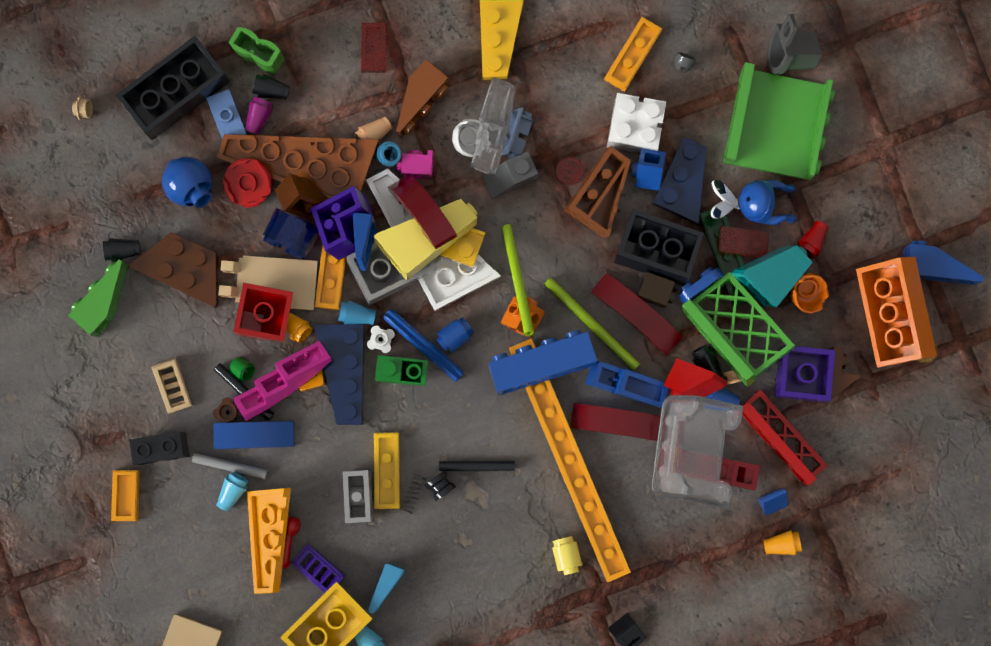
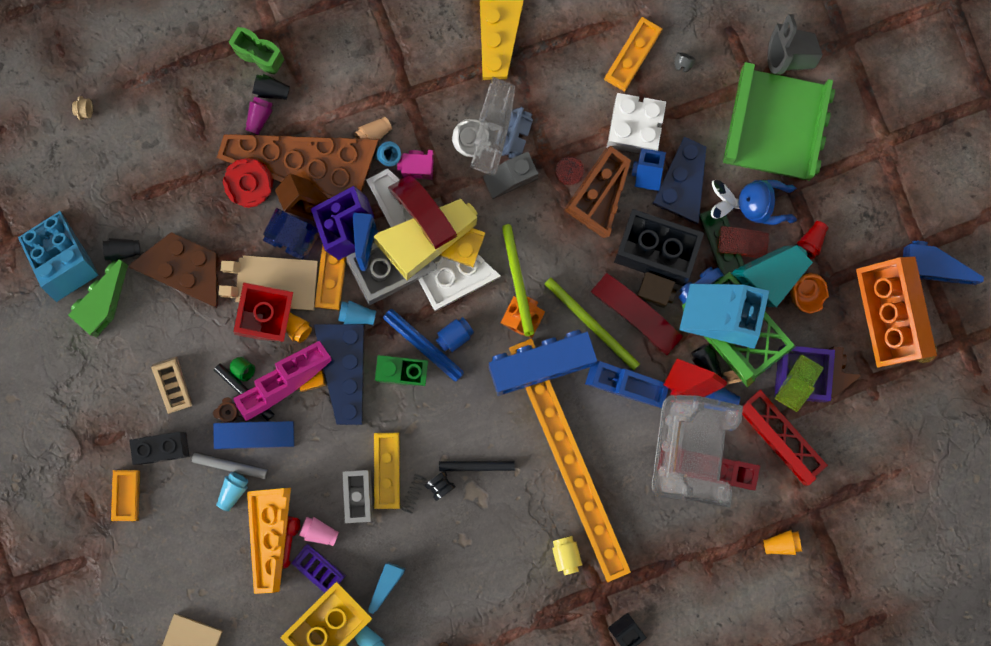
black brick [116,36,230,140] -> none
blue brick [162,157,213,208] -> none
medium blue plate [206,89,248,139] -> none
clear red tile [361,23,387,73] -> none
white plate [367,326,395,353] -> none
dark orange slope [396,59,449,138] -> none
dark red slope [570,403,673,443] -> none
blue slope [758,488,788,515] -> none
none -> dark azure slope [18,211,99,302]
none -> bright pink cone [299,516,339,546]
none -> dark azure slope [679,284,769,349]
none -> clear neon green slope [774,354,824,412]

